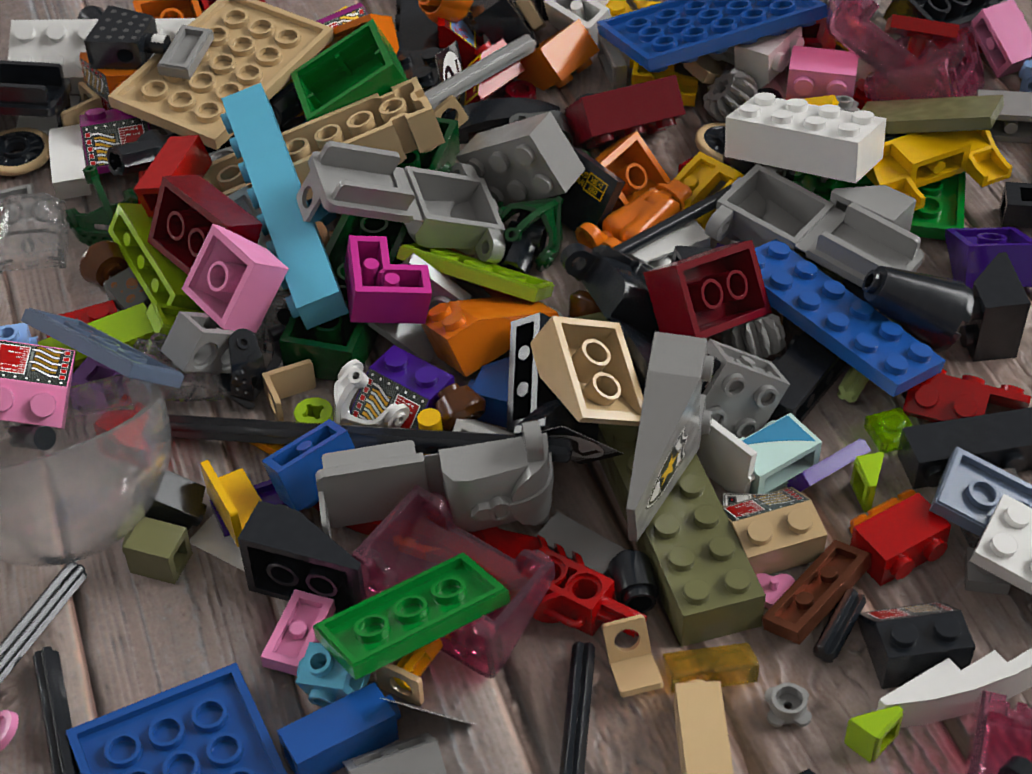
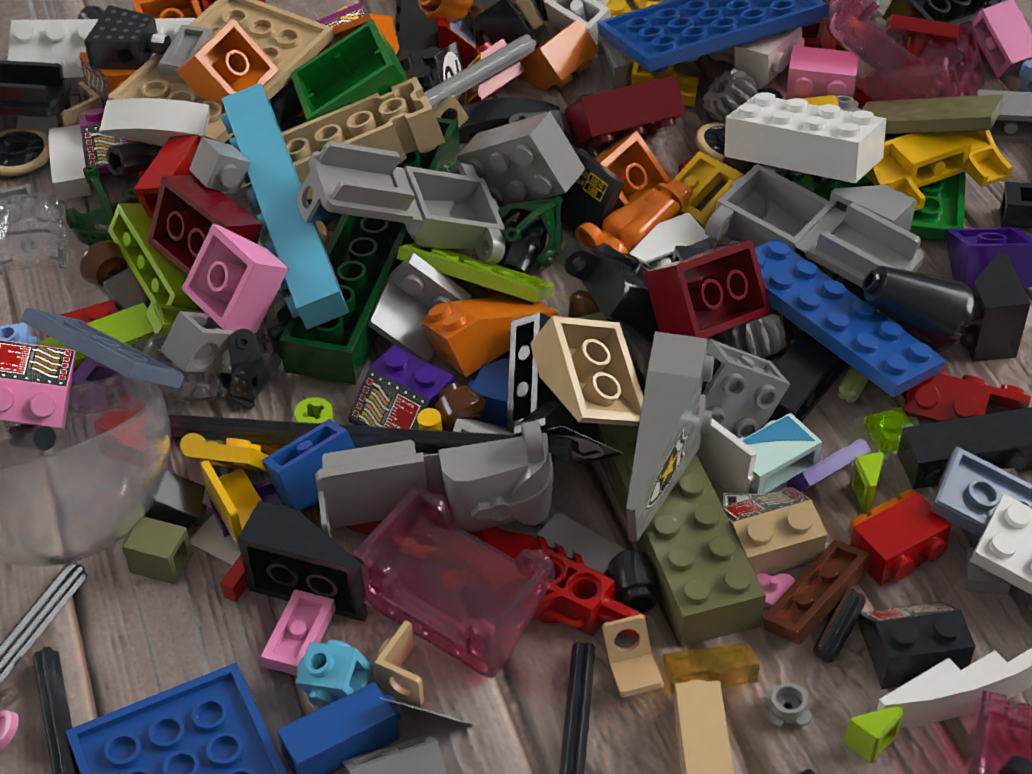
tan bracket [262,359,316,421] -> none
green tile [313,552,511,680] -> none
white helmet [334,359,410,428] -> none
dark pink brick [344,235,432,324] -> none
yellow piece [393,638,443,691] -> none
dark red tile [504,81,536,99] -> none
black piece [575,185,731,282] -> none
tan tile [683,54,727,85] -> none
none -> white slope [99,98,210,146]
none -> orange slope [176,18,279,105]
none -> yellow plate [180,433,269,472]
none -> light grey brick [189,137,251,195]
none -> red piece [220,555,248,602]

